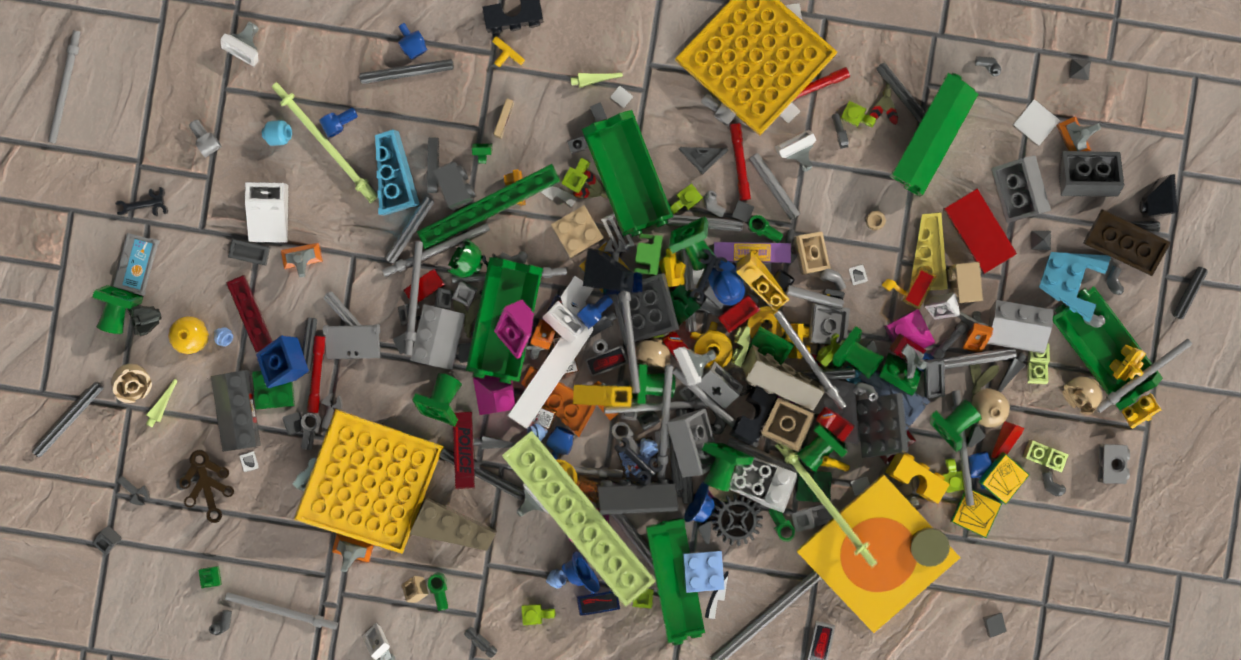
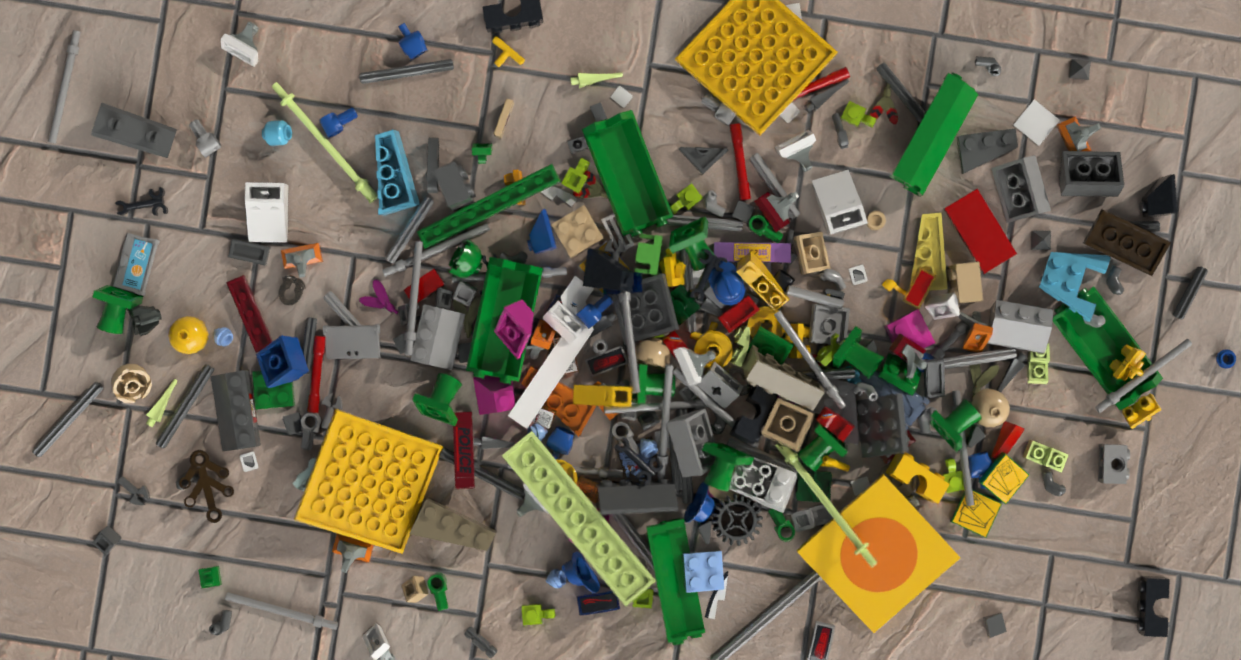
olive tile [910,528,950,567] -> none
tan cylinder [1063,376,1102,415] -> none
none -> dark grey piece [91,103,177,158]
none -> dark grey axle [156,365,214,448]
none -> clear smoke piece [279,275,306,306]
none -> magenta piece [359,279,399,314]
none -> blue slope [527,209,557,255]
none -> piece [754,192,799,232]
none -> dark grey piece [804,79,849,112]
none -> white slope [812,170,868,236]
none -> light grey arm [919,407,937,434]
none -> dark grey wing [957,128,1018,174]
none -> black arch [1136,576,1170,637]
none -> blue plate [1216,349,1236,368]

